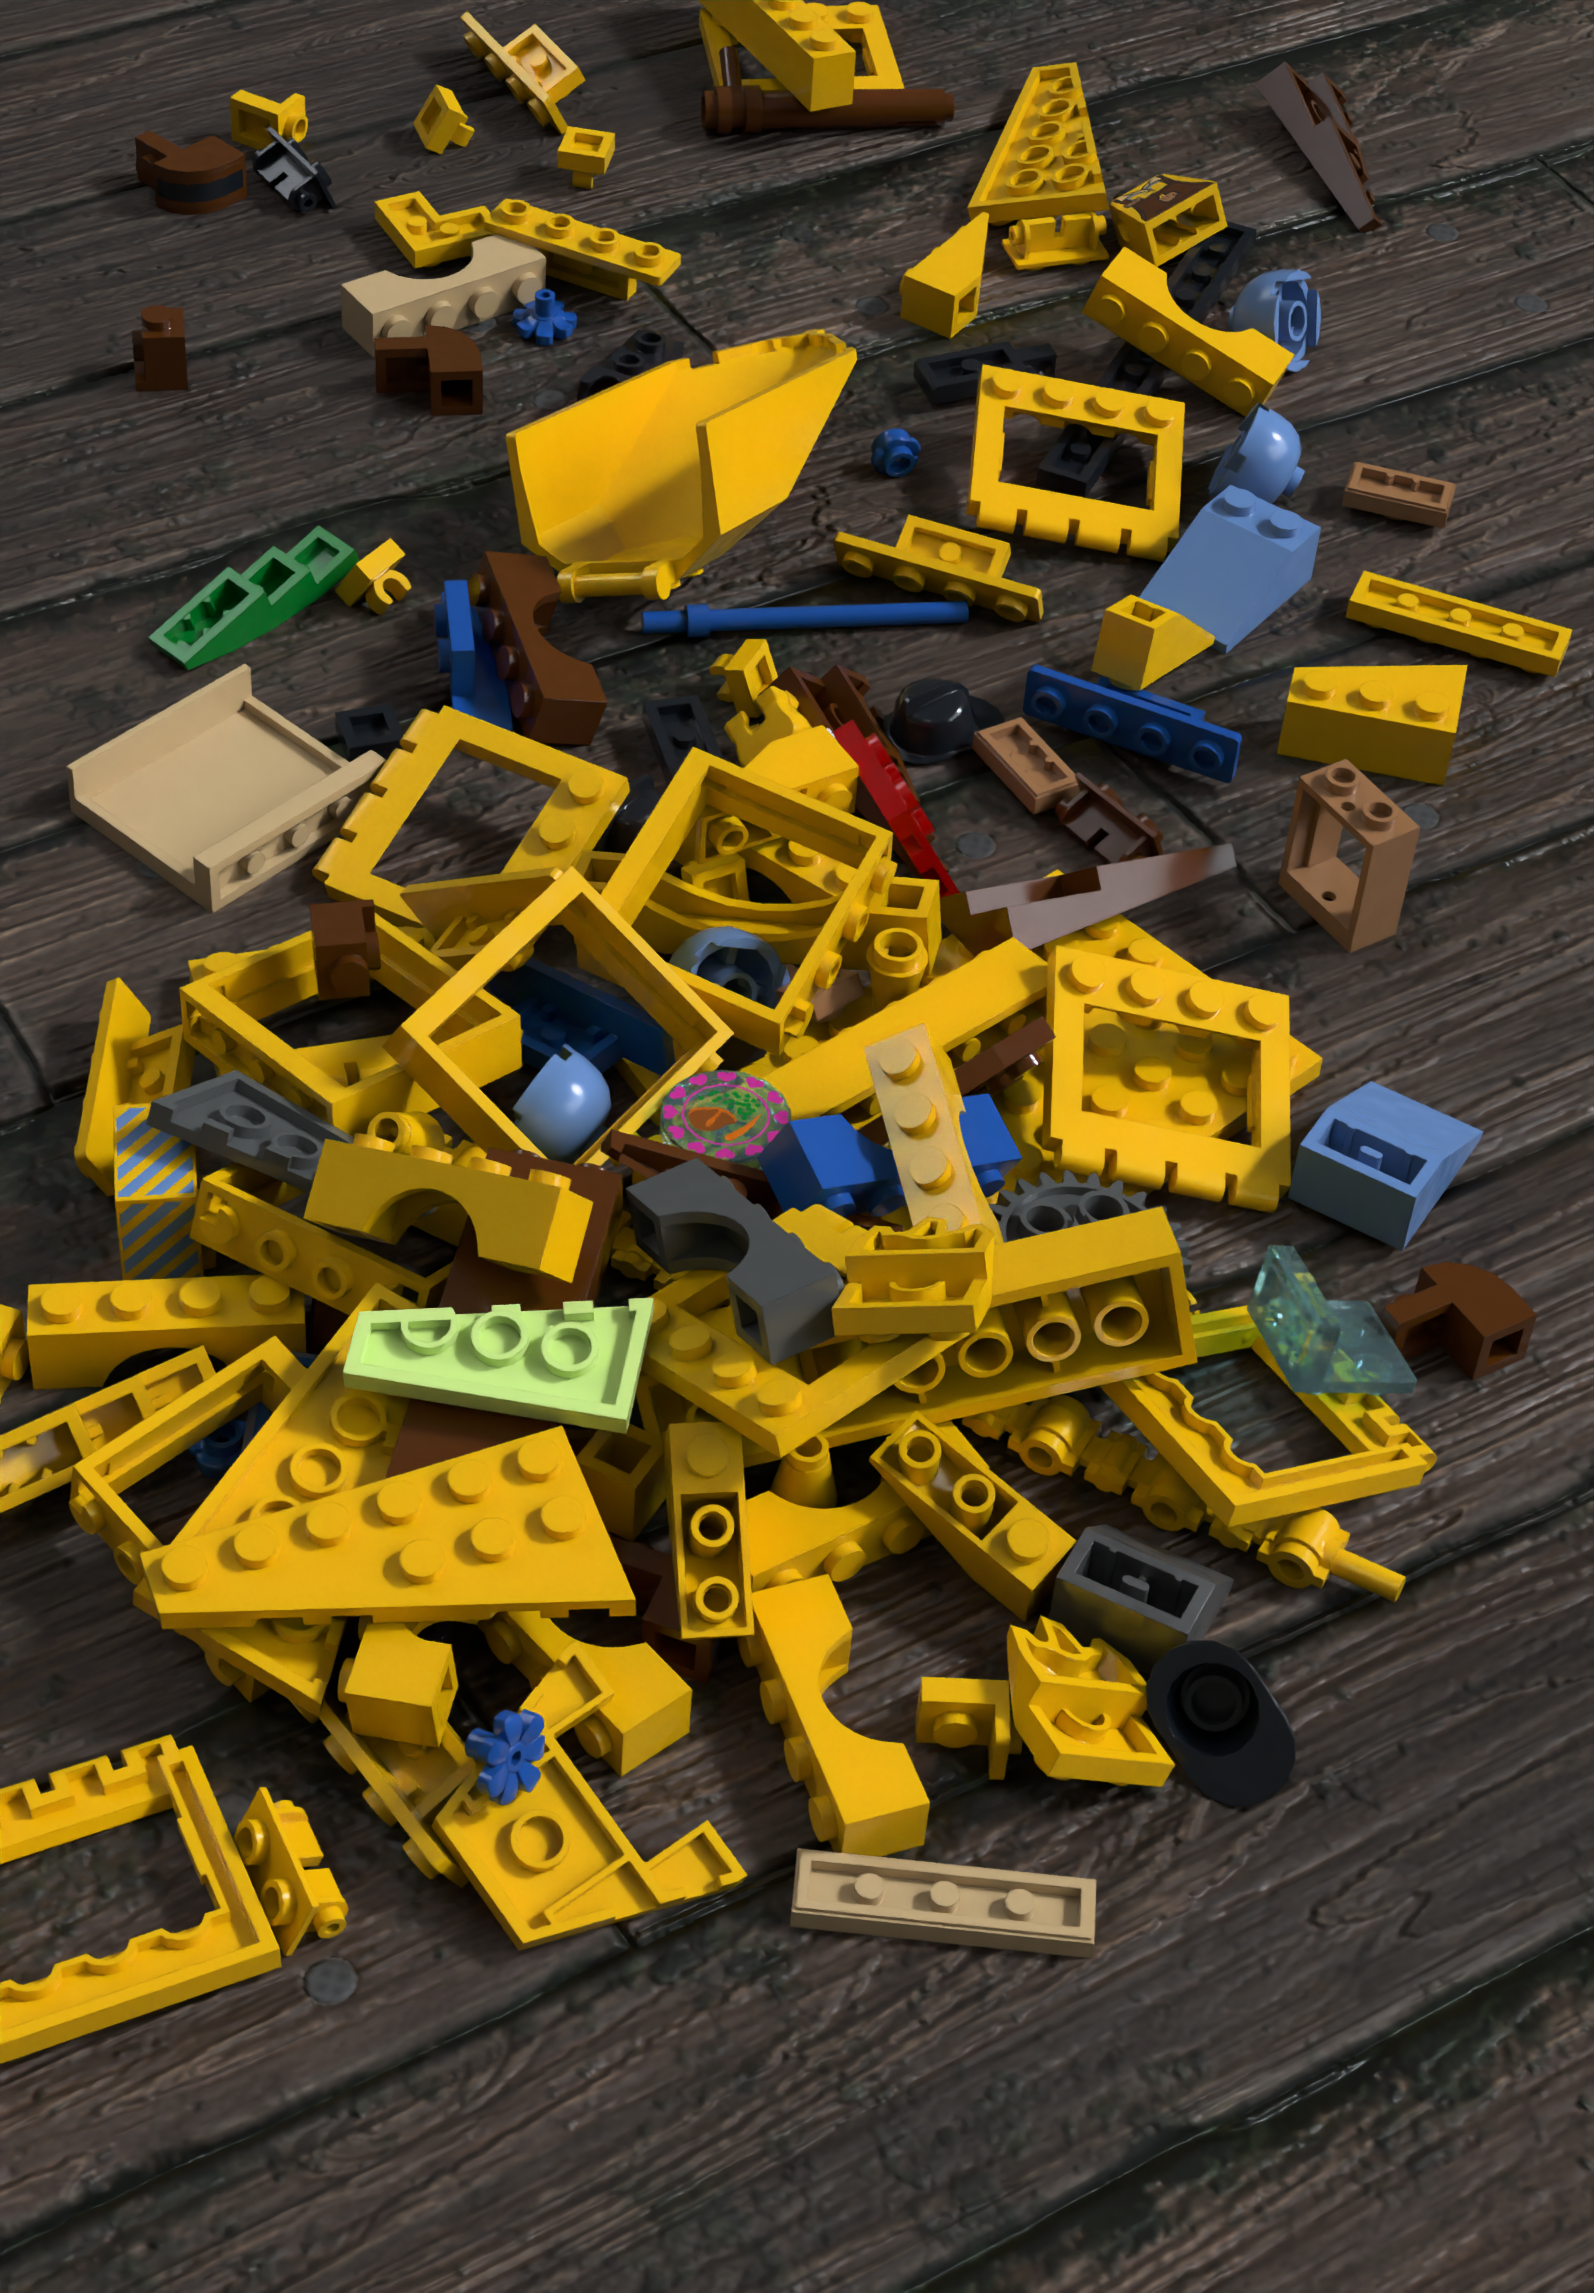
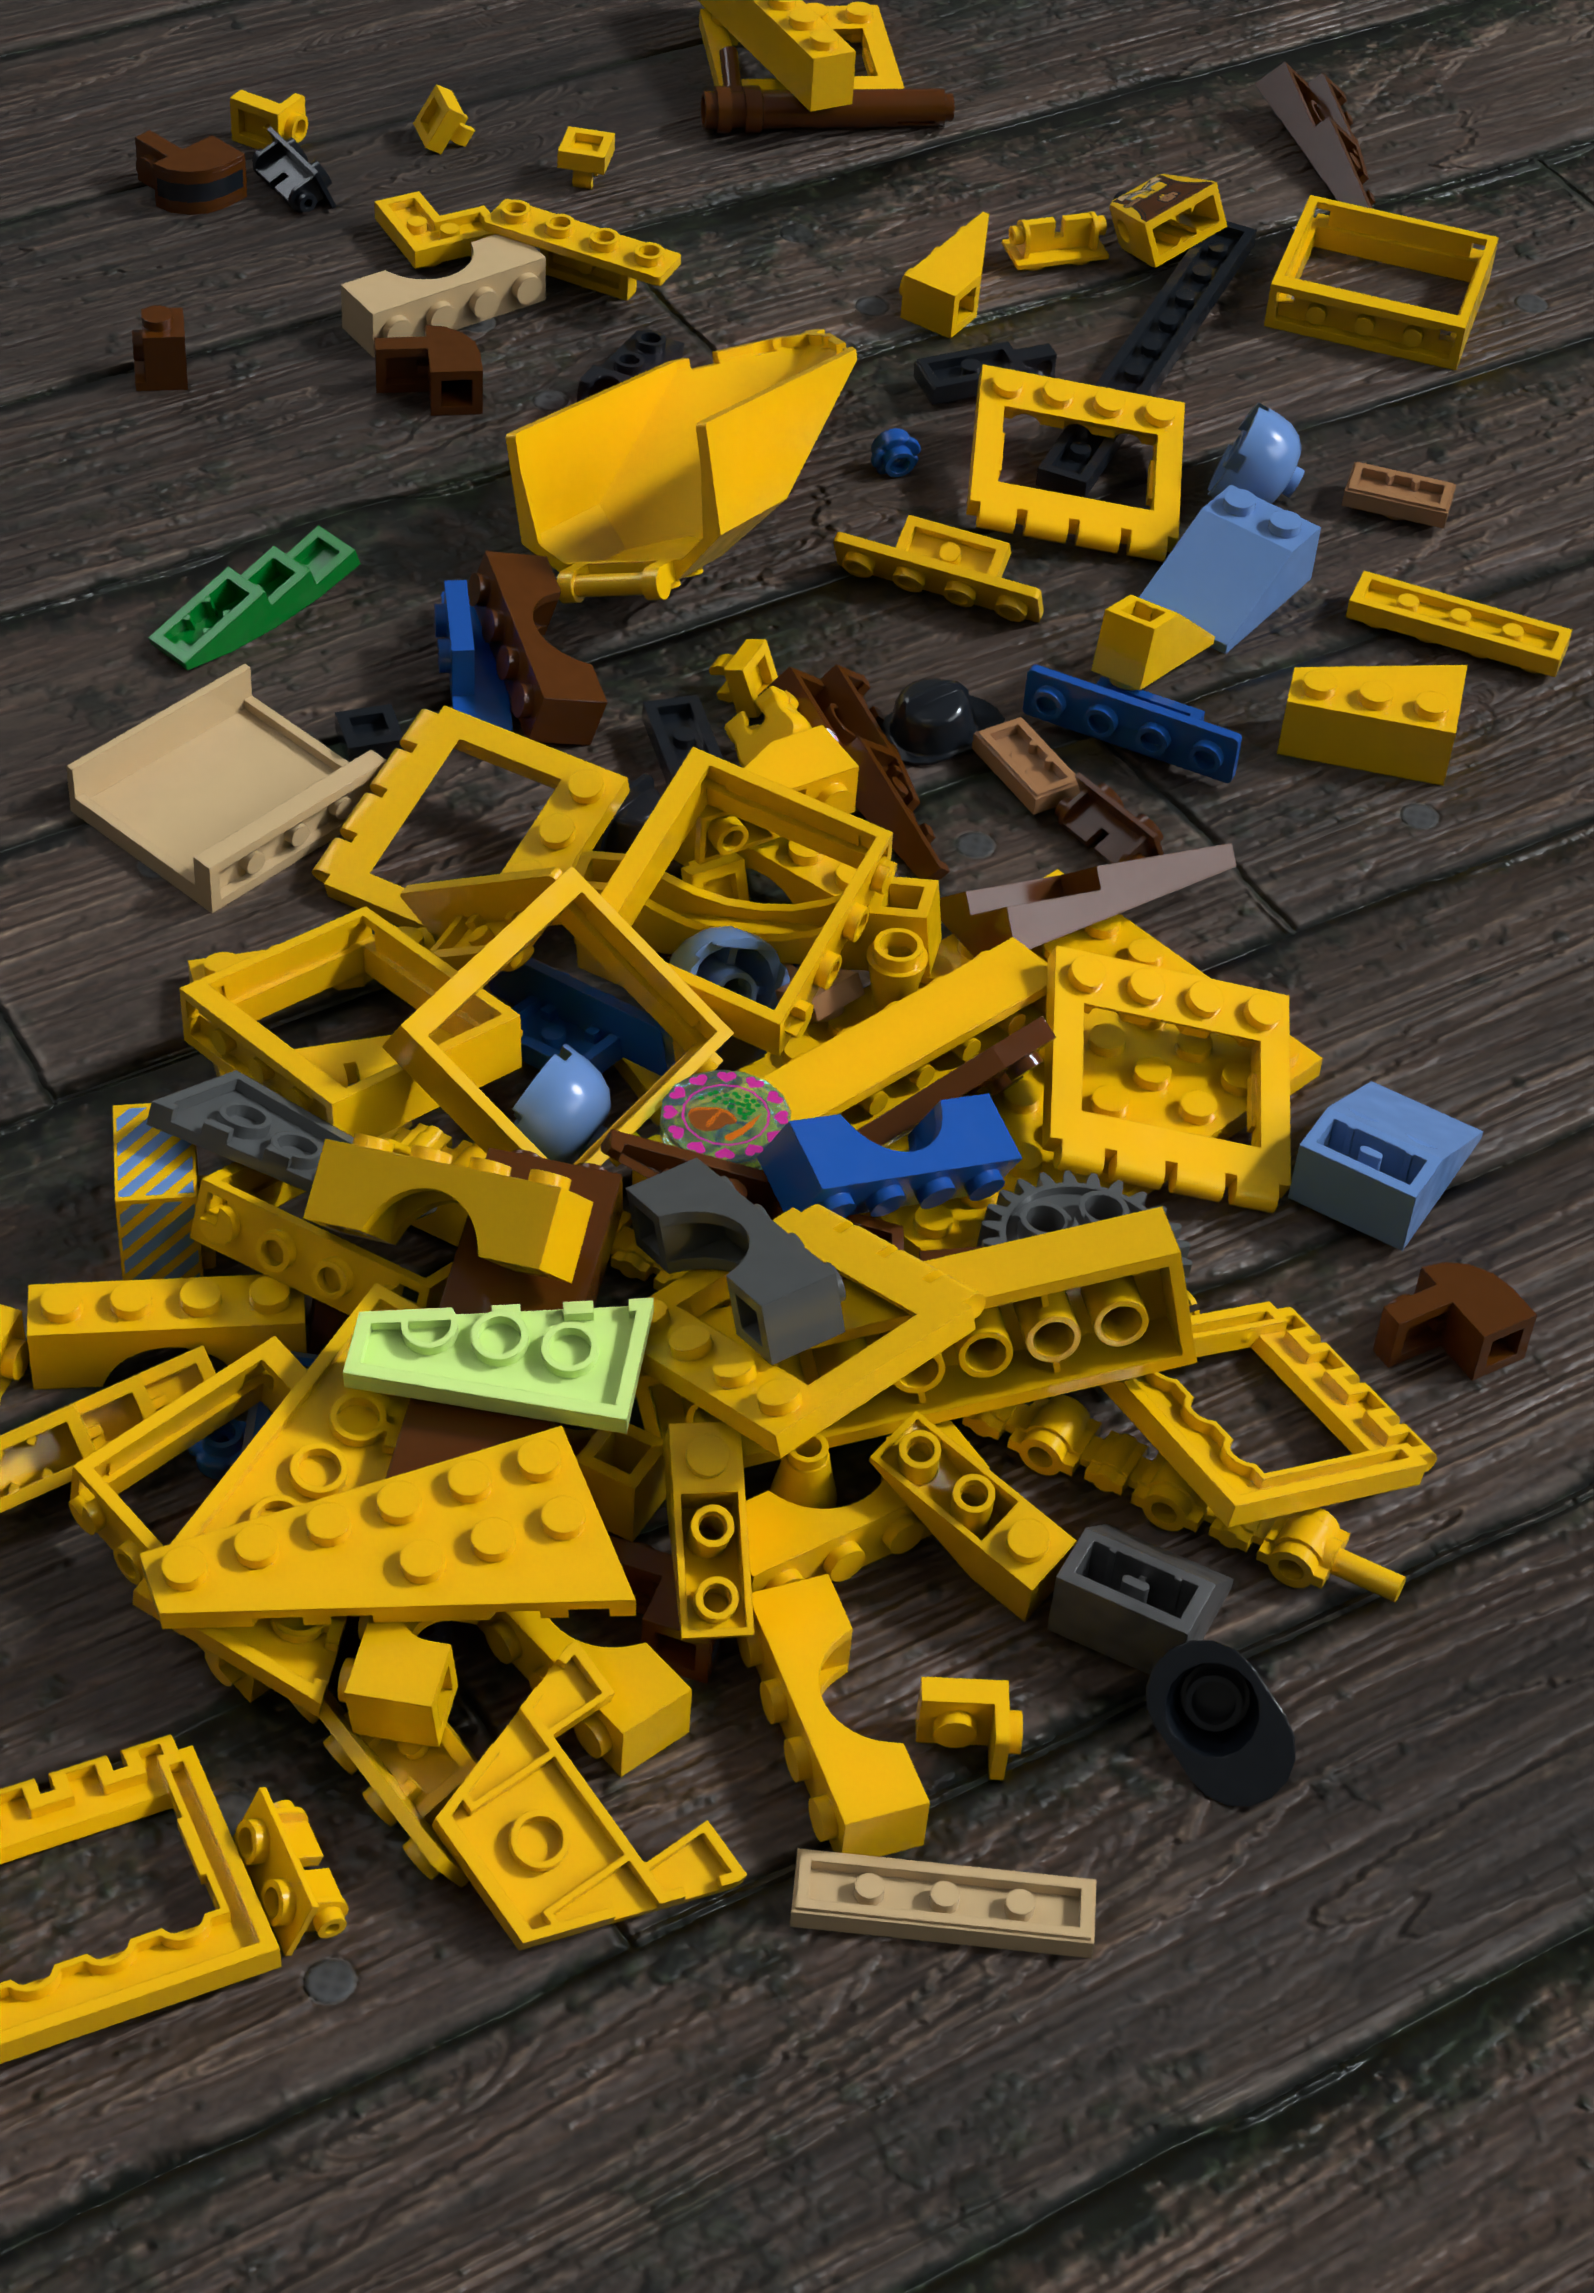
yellow bracket [74,977,196,1197] -> none
reddish brown brick [309,899,381,1000] -> none
yellow tile [335,538,411,615] -> none
yellow cone [367,1111,445,1156] -> none
yellow bracket [460,11,586,135] -> none
blue plant [465,1709,545,1805] -> none
blue plant [512,289,577,346] -> none
blue bar [641,601,969,638] -> none
yellow plate [831,1217,995,1343] -> none
red wing [833,719,960,898] -> none
yellow arch [864,1023,1004,1245] -> none
yellow wing [967,62,1110,226] -> none
yellow plate [1007,1615,1175,1787] -> none
yellow arch [1082,246,1295,417] -> none
medium blue cylinder [1229,269,1321,372] -> none
clear light blue bracket [1247,1245,1417,1395] -> none
medium nougat window [1278,759,1421,953] -> none
none -> yellow window [1264,195,1499,370]

